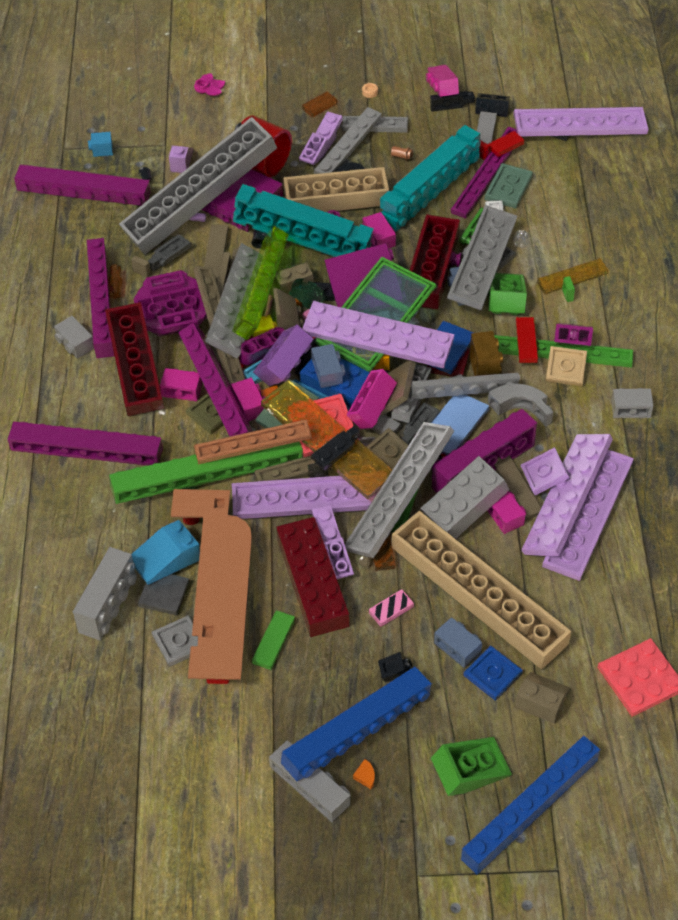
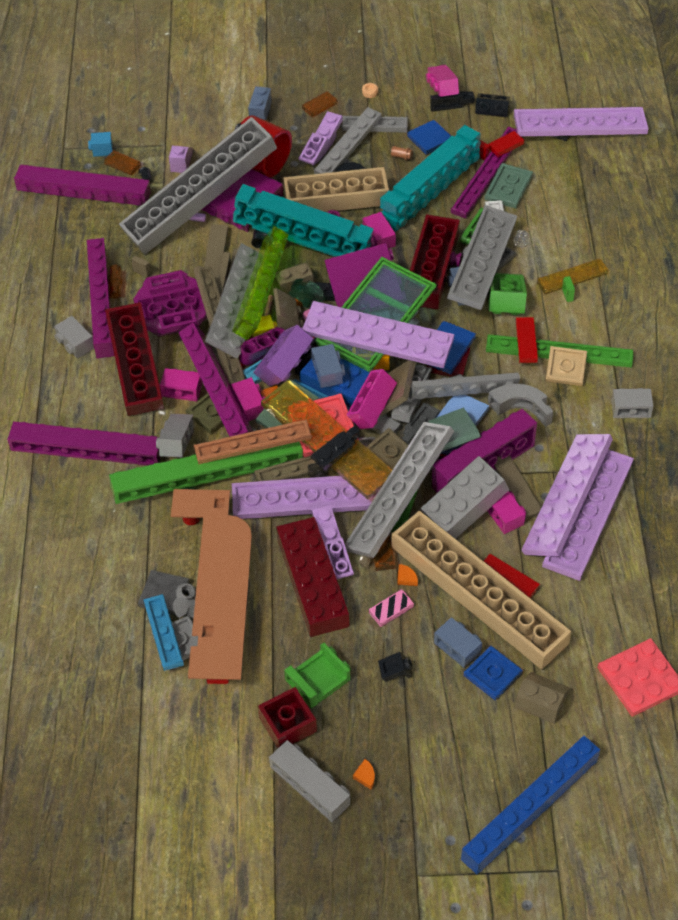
light grey brick [73,547,137,641] -> none
dark azure slope [132,520,200,585] -> none
dark grey hinge [148,234,192,271] -> none
dark pink plate [194,73,225,96] -> none
bright green tile [252,610,295,670] -> none
blue brick [281,667,432,782] -> none
bright green slope [431,737,512,796] -> none
pearl gold brick [469,331,503,376] -> none
light grey tile [477,111,497,151] -> none
lavender tile [521,447,570,495] -> none
magenta brick [554,322,593,346] -> none
none -> clear orange tile [104,150,141,176]
none -> dark azure tile [143,594,184,671]
none -> light grey brick [156,414,194,457]
none -> light grey plate [173,583,196,619]
none -> sand blue brick [248,86,272,120]
none -> dark red brick [258,687,317,748]
none -> bright green panel [284,643,351,709]
none -> orange tile [397,564,418,586]
none -> blue tile [407,120,451,155]
none -> sand green tile [429,407,480,451]
none -> red tile [484,554,540,599]

